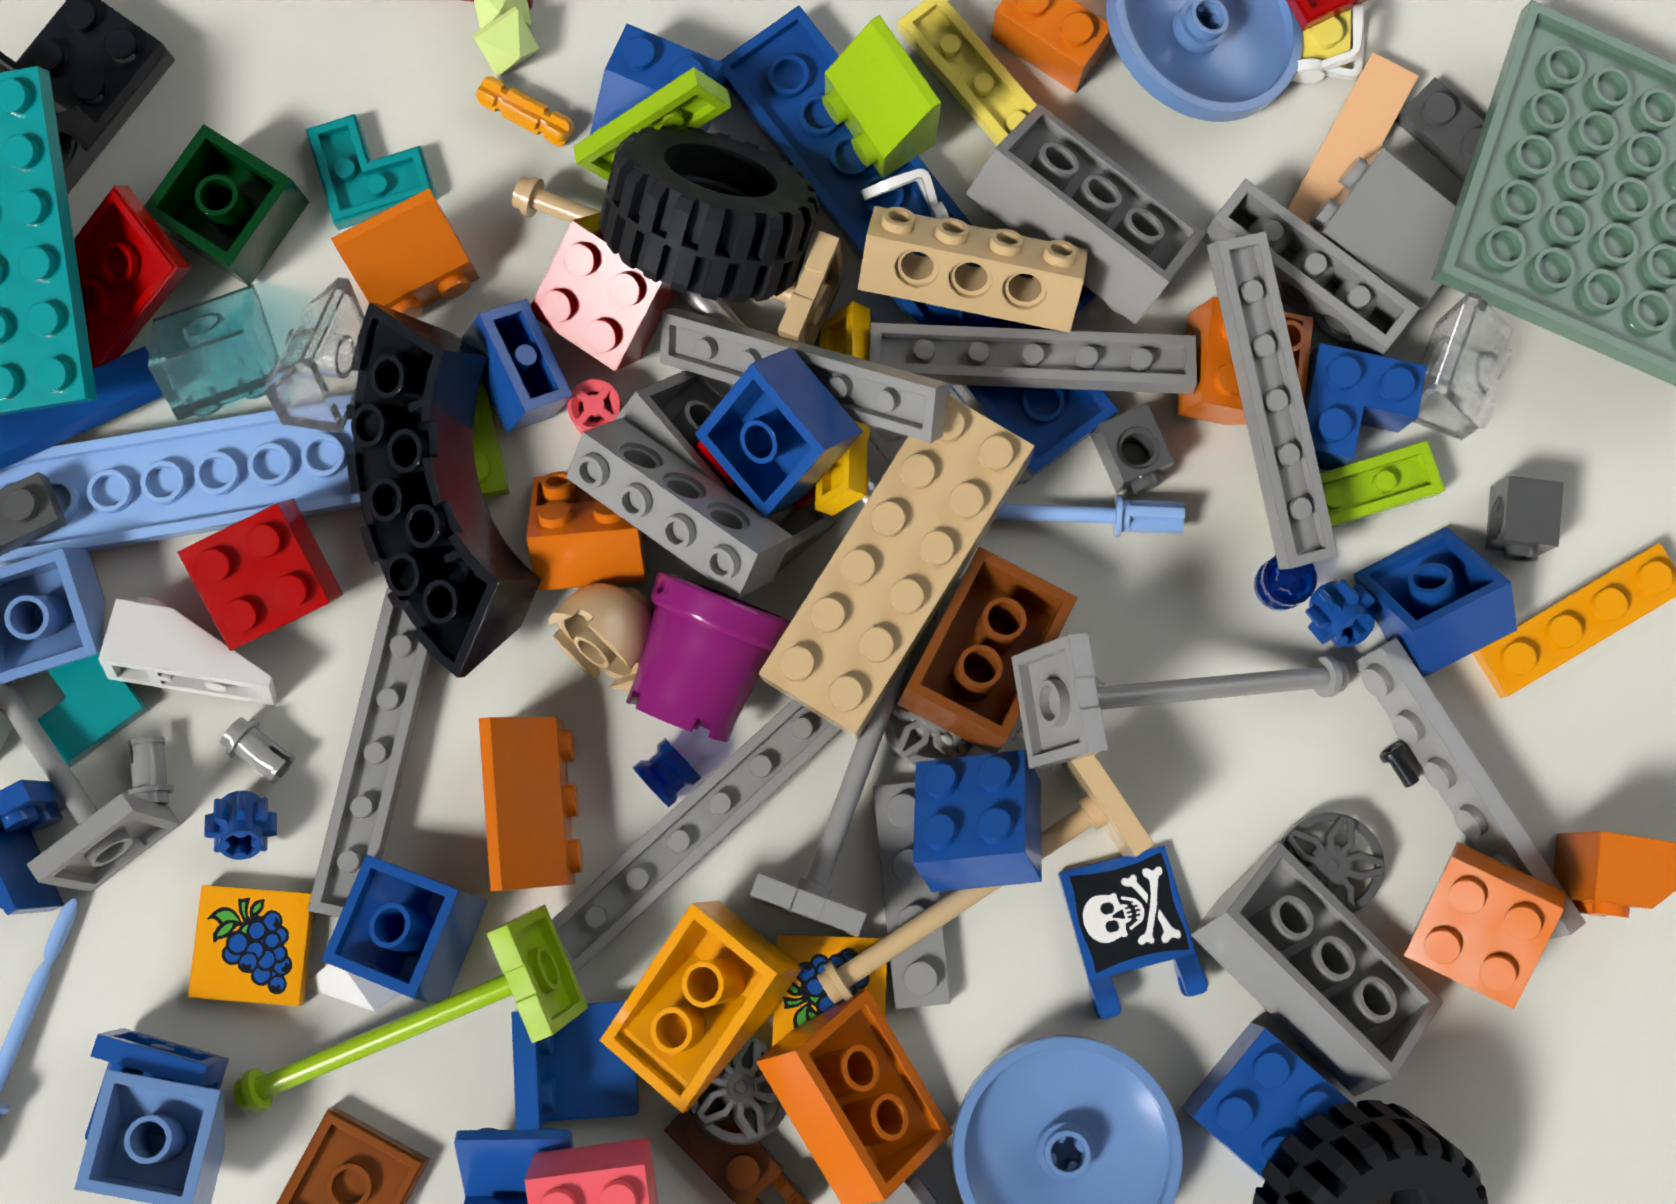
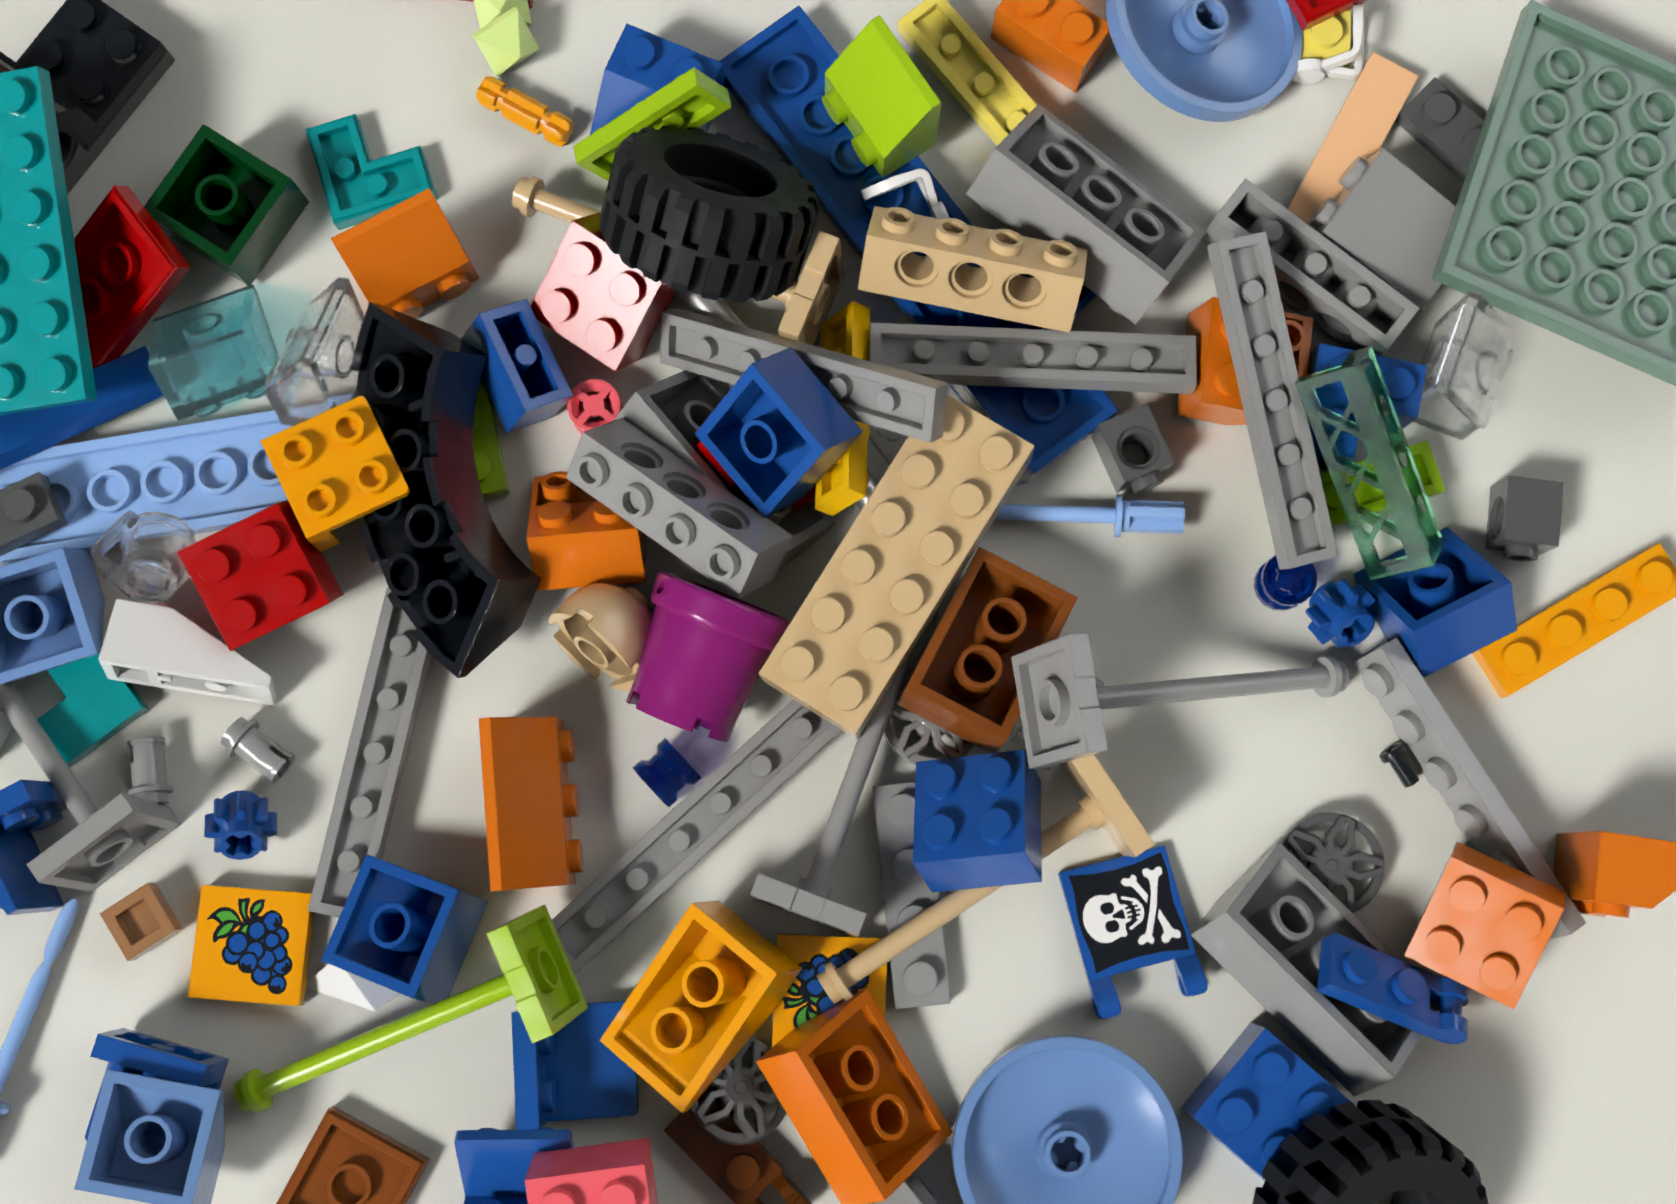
none -> clear piece [90,510,196,603]
none -> medium nougat plate [99,883,183,961]
none -> light orange bracket [261,396,410,552]
none -> clear green fence [1295,346,1445,580]
none -> blue plate [1317,932,1469,1044]

